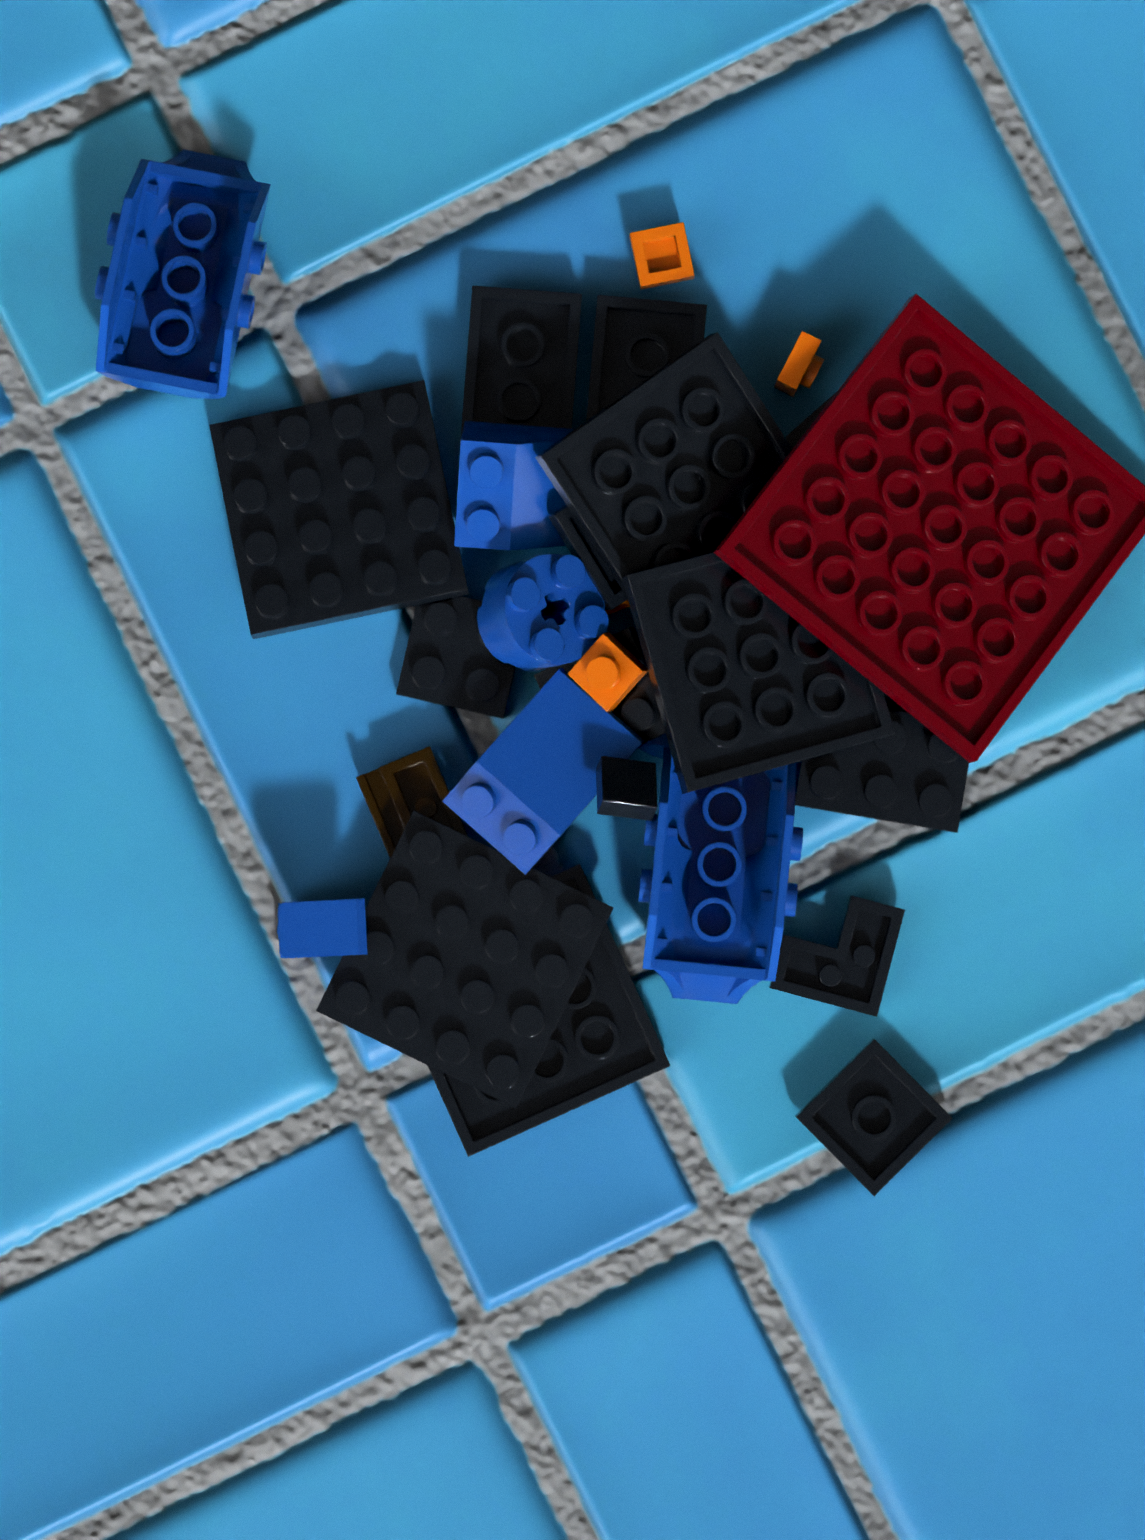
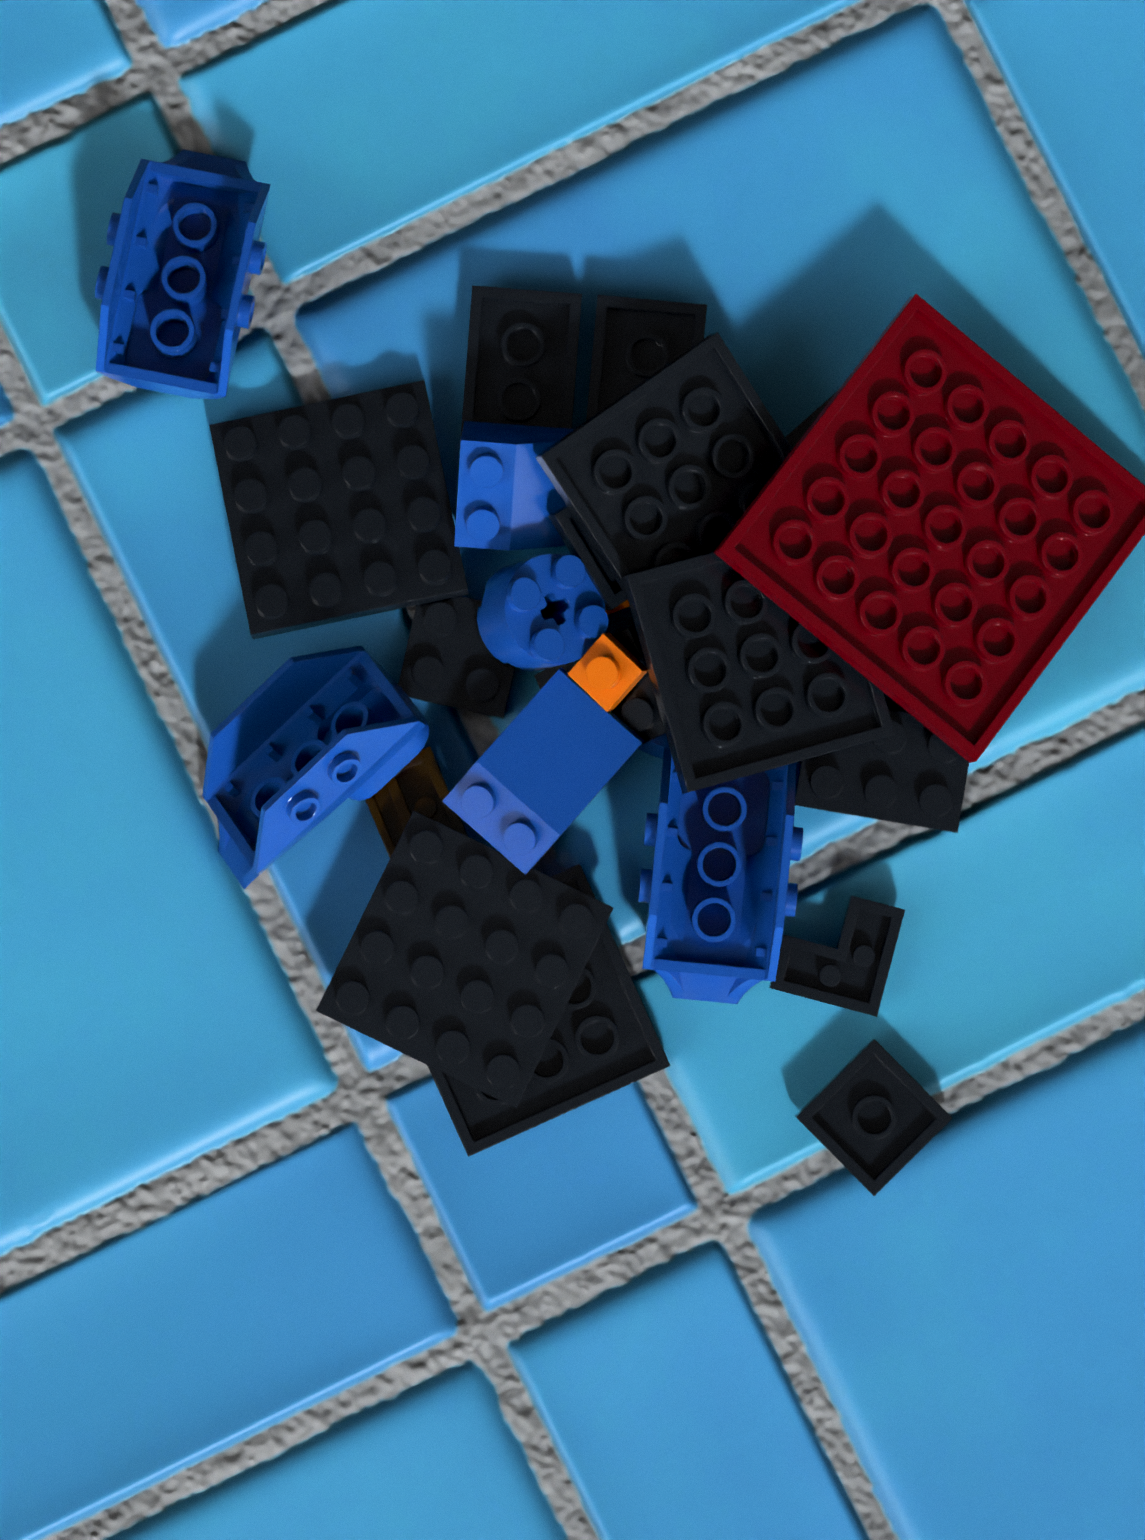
blue slope [277,898,367,959] -> none
black tile [596,756,658,821] -> none
orange plate [629,222,695,290] -> none
orange plate [774,331,825,397] -> none
none -> blue slope [202,646,429,889]

